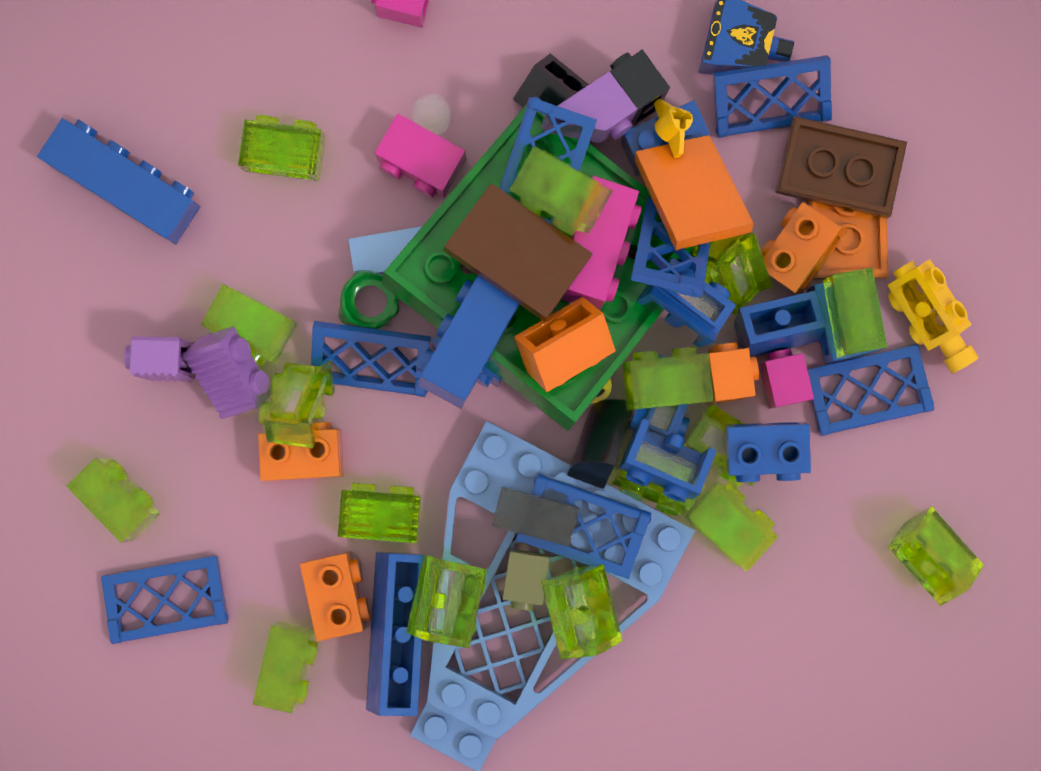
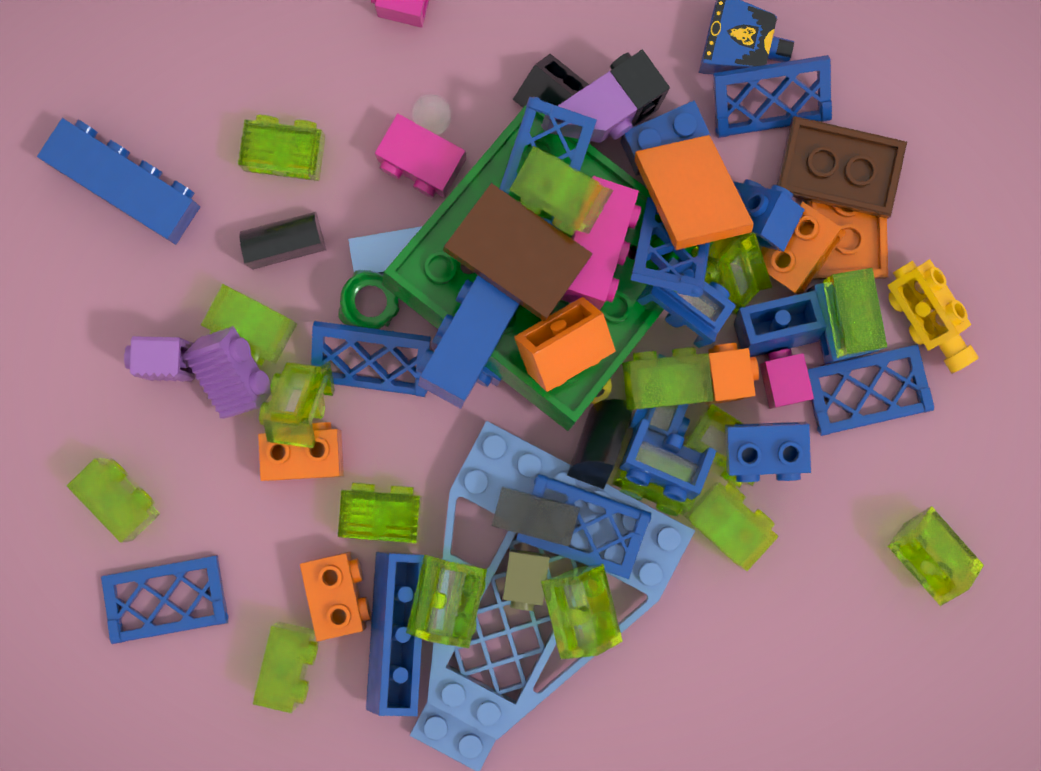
yellow piece [654,99,693,158] -> none
none -> black brick [239,212,326,270]
none -> blue brick [730,179,805,252]

